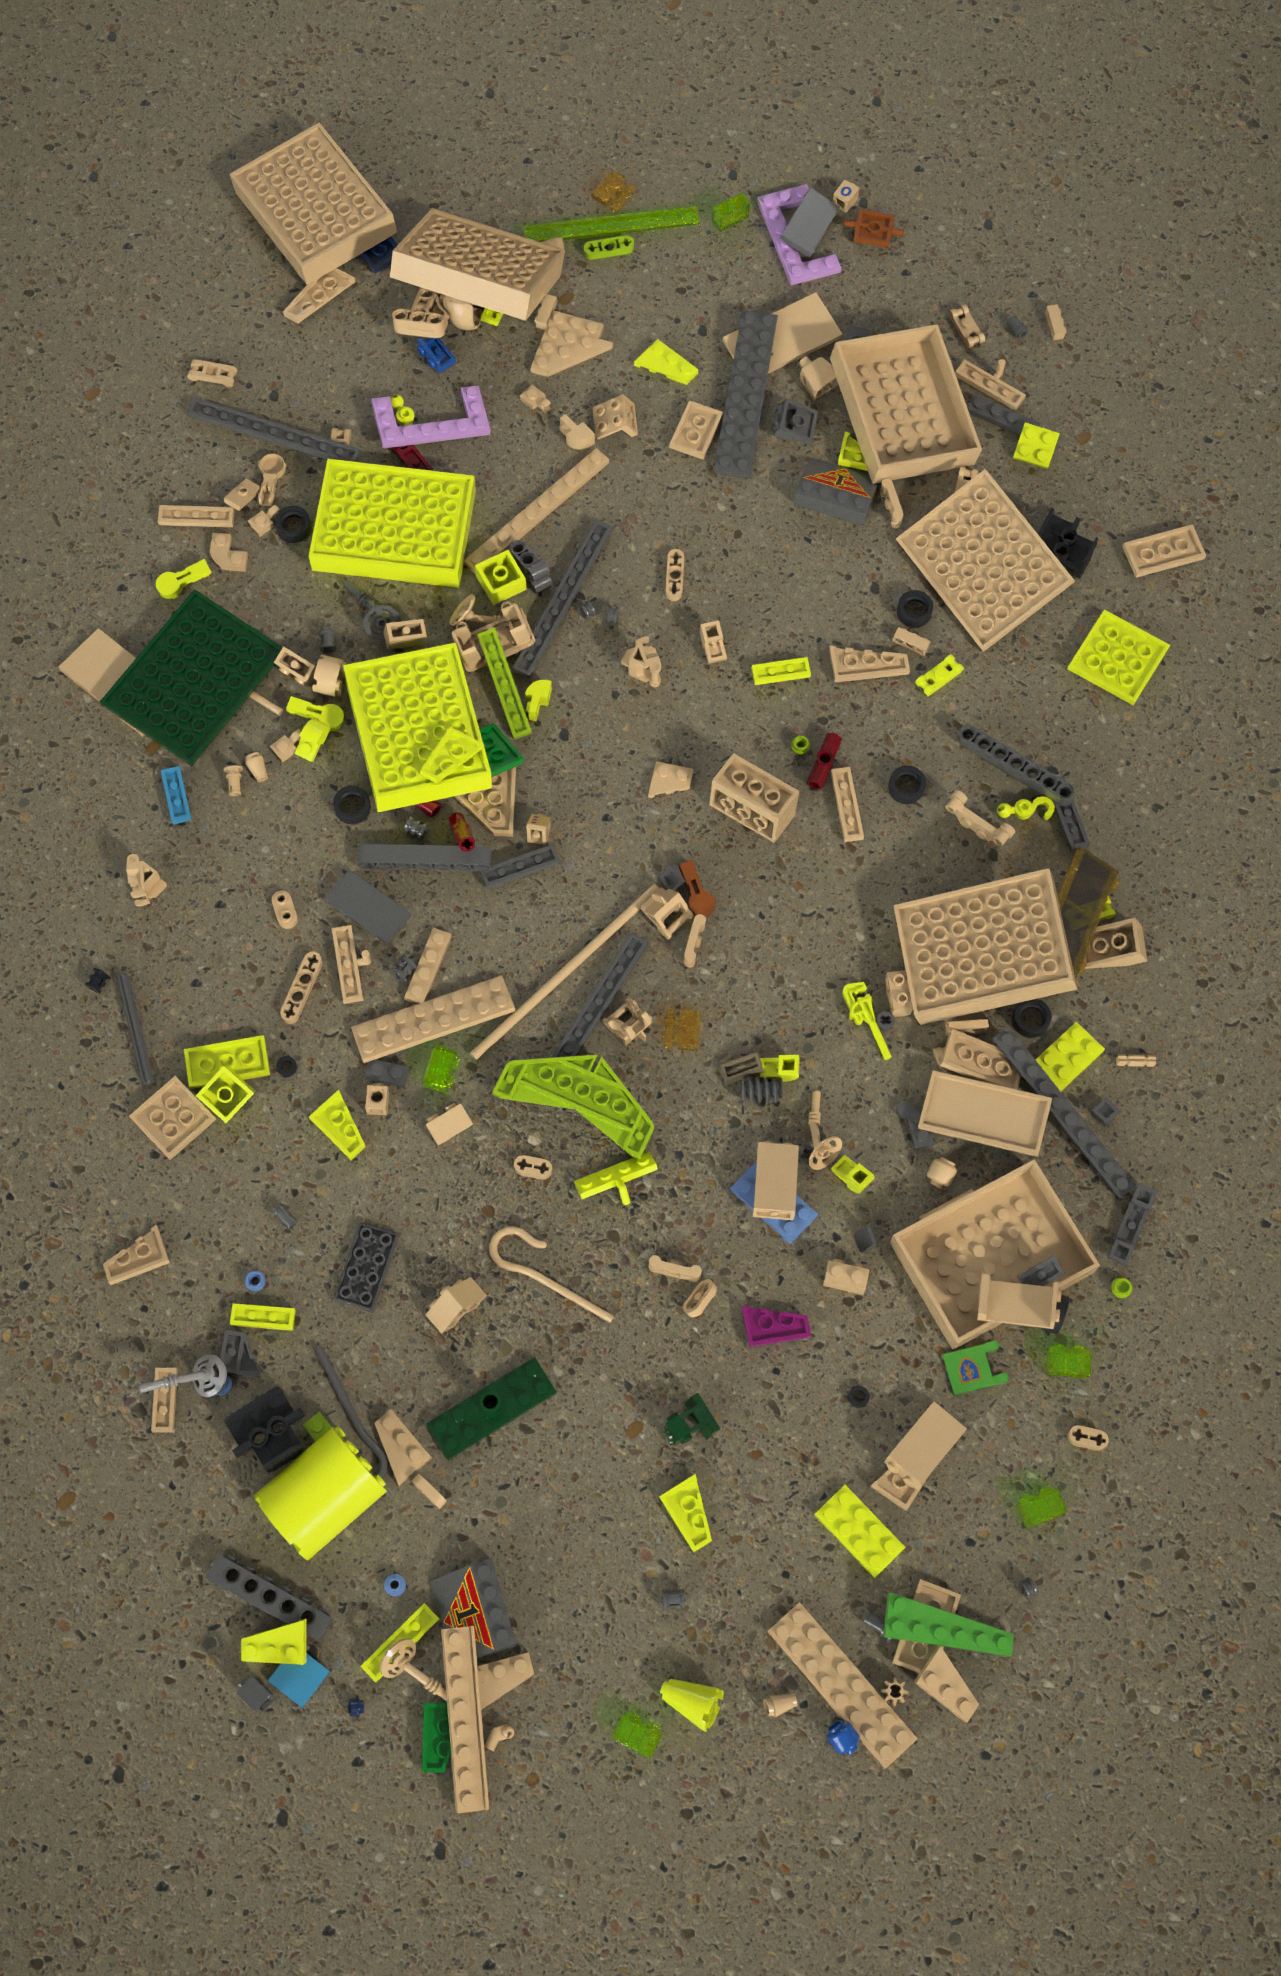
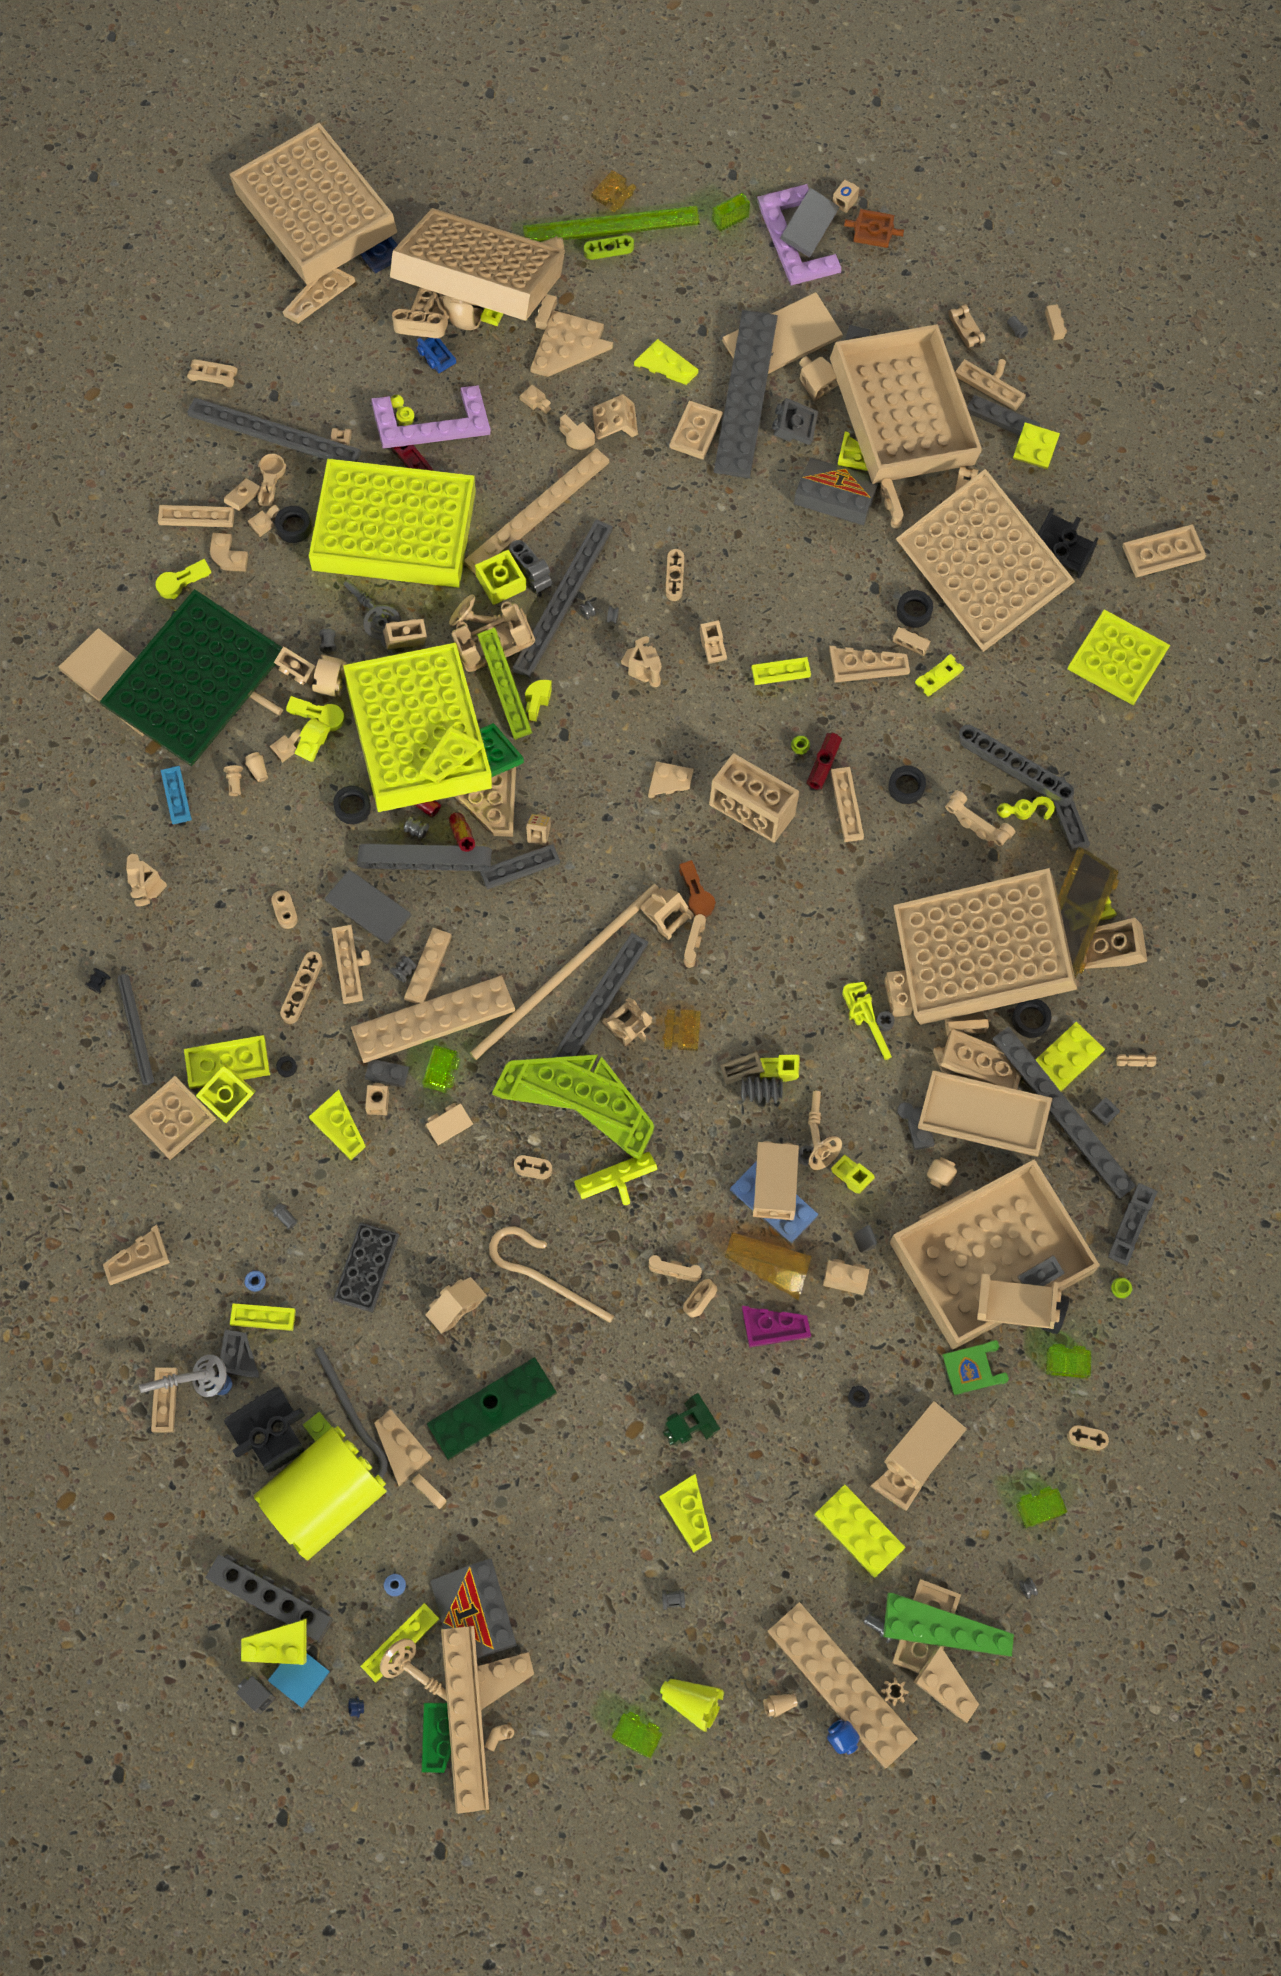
dark grey plate [659,865,685,891] -> none
none -> clear yellow wedge [725,1232,812,1300]

